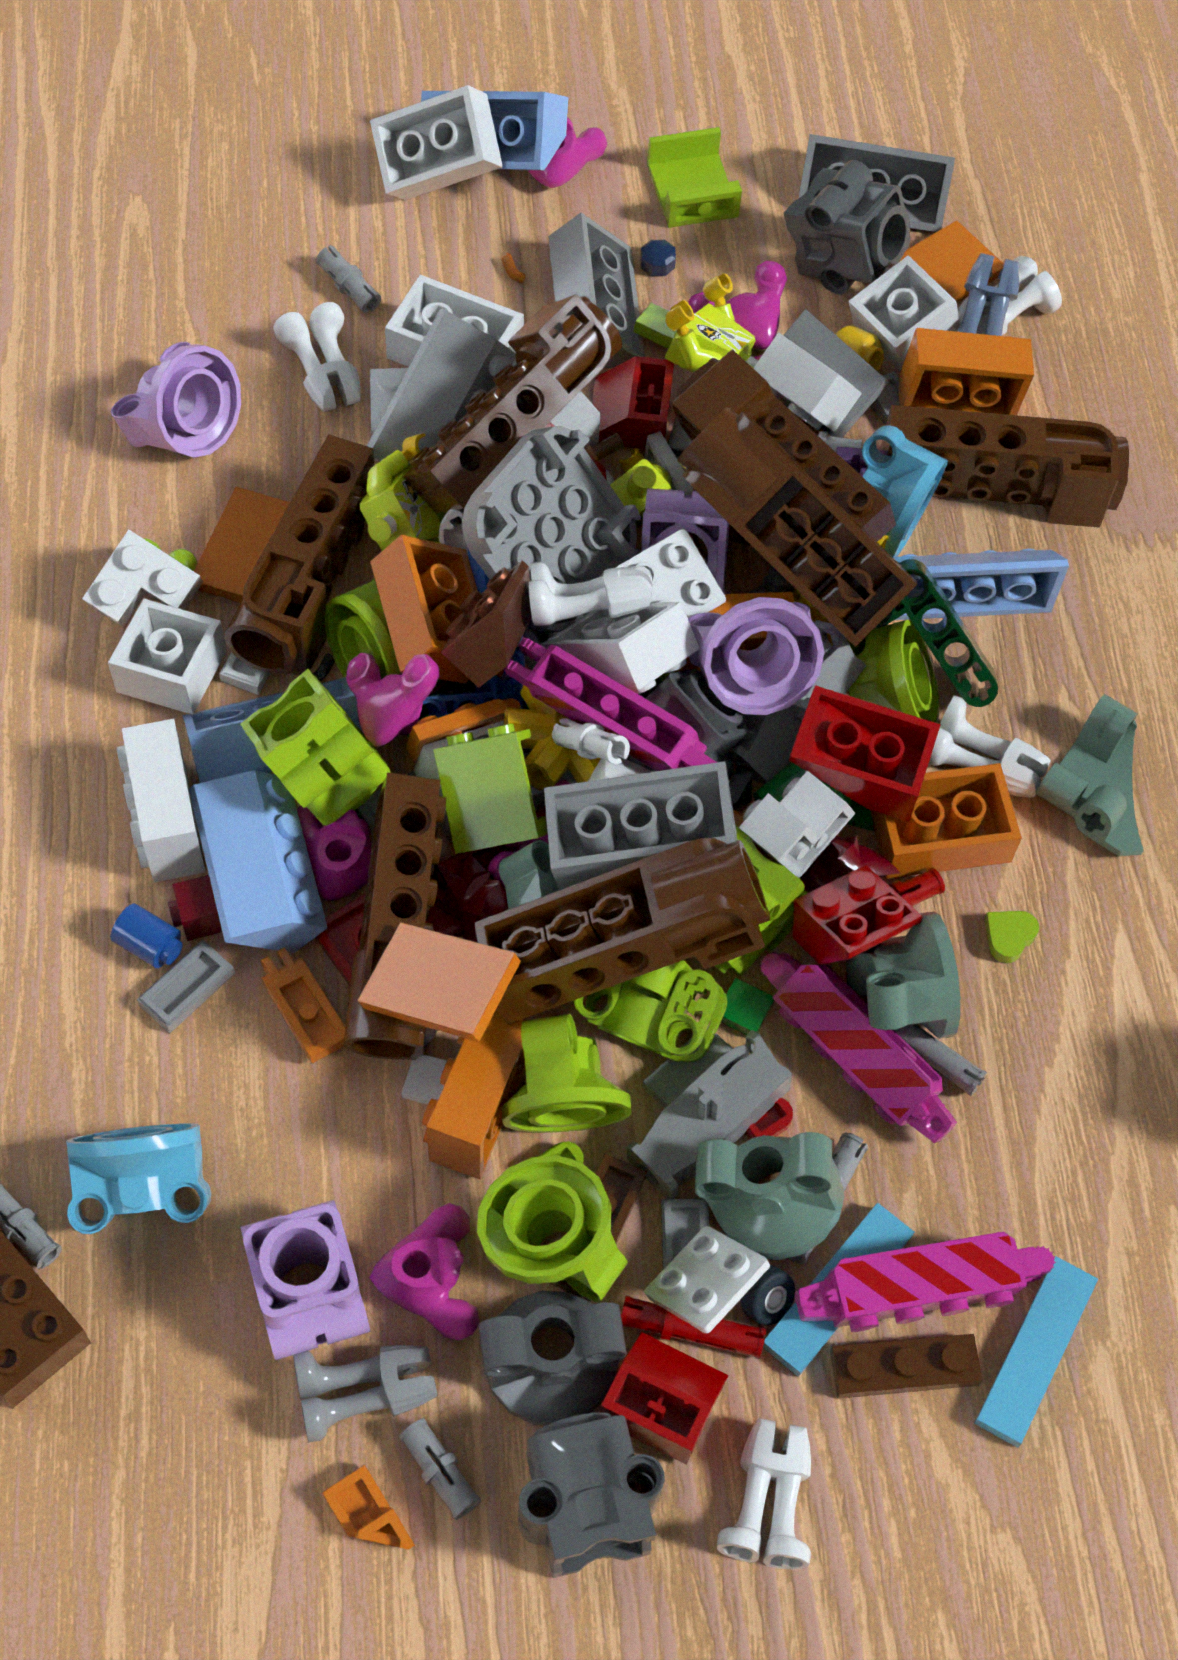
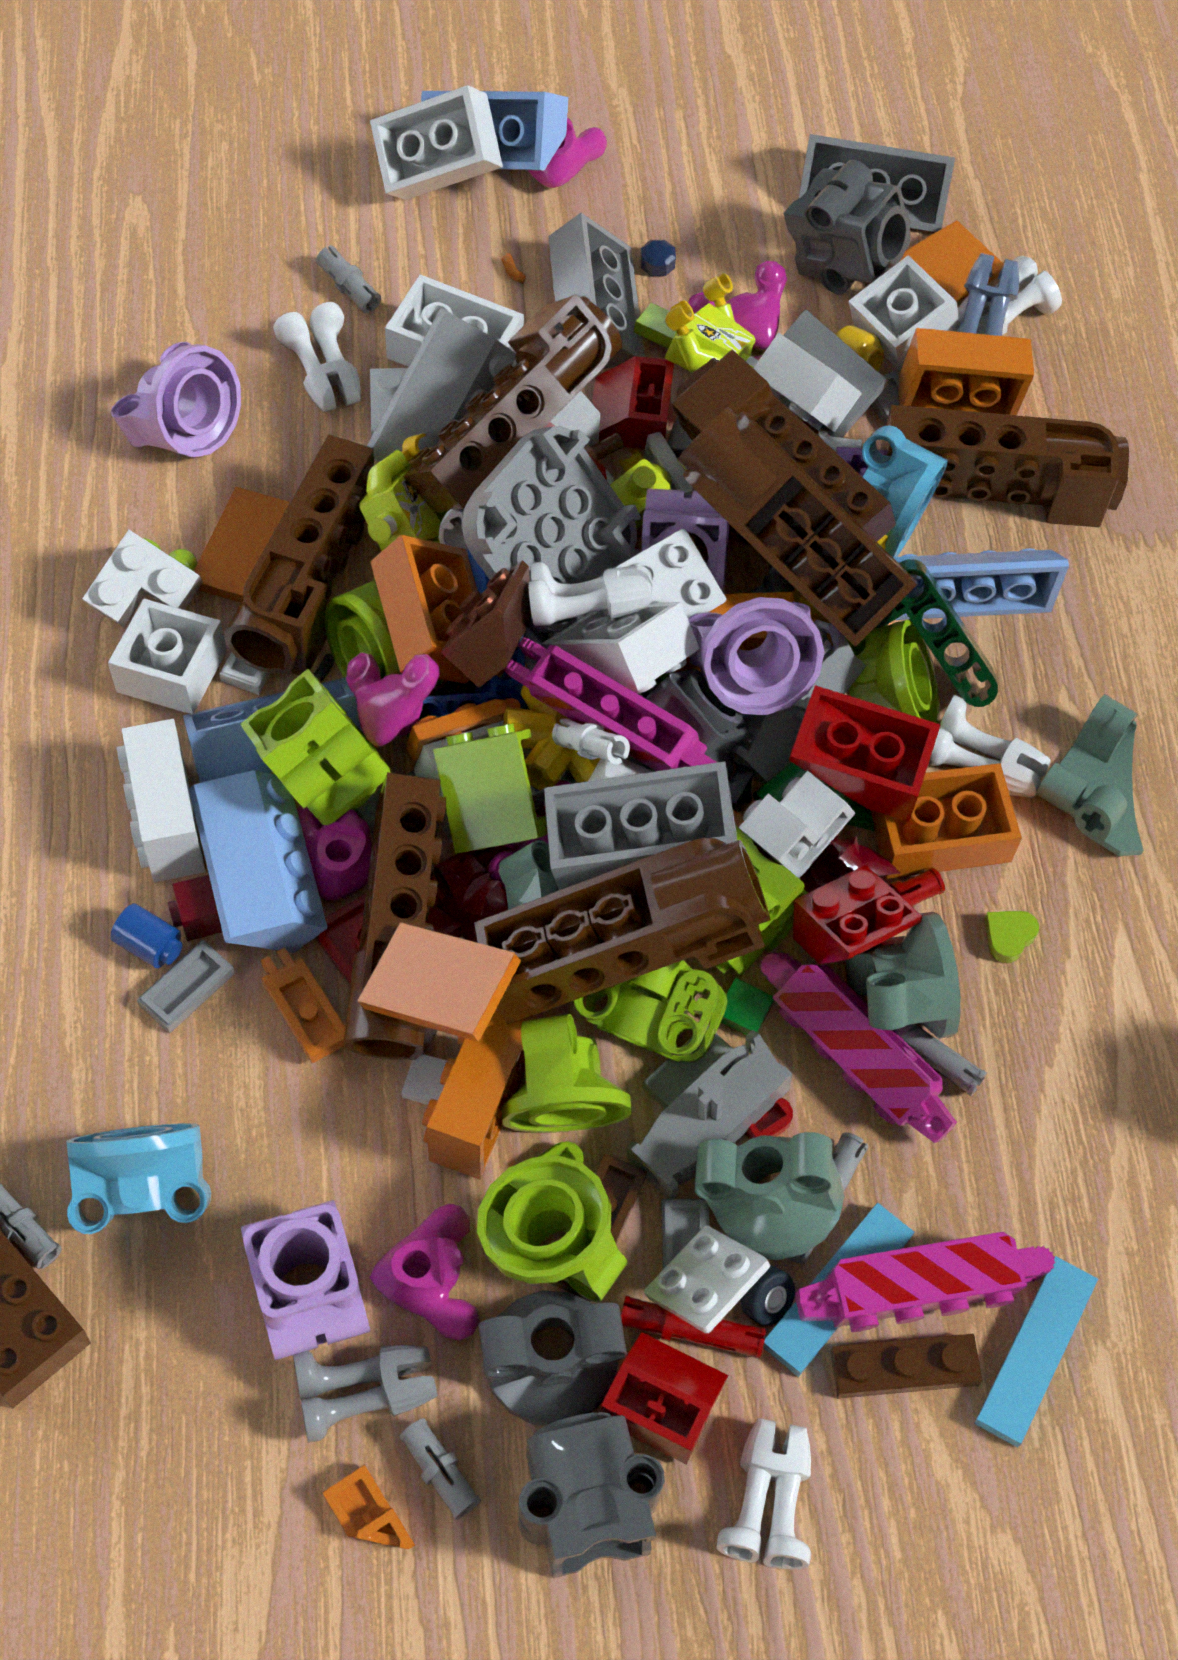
lime panel [647,127,742,228] -> none

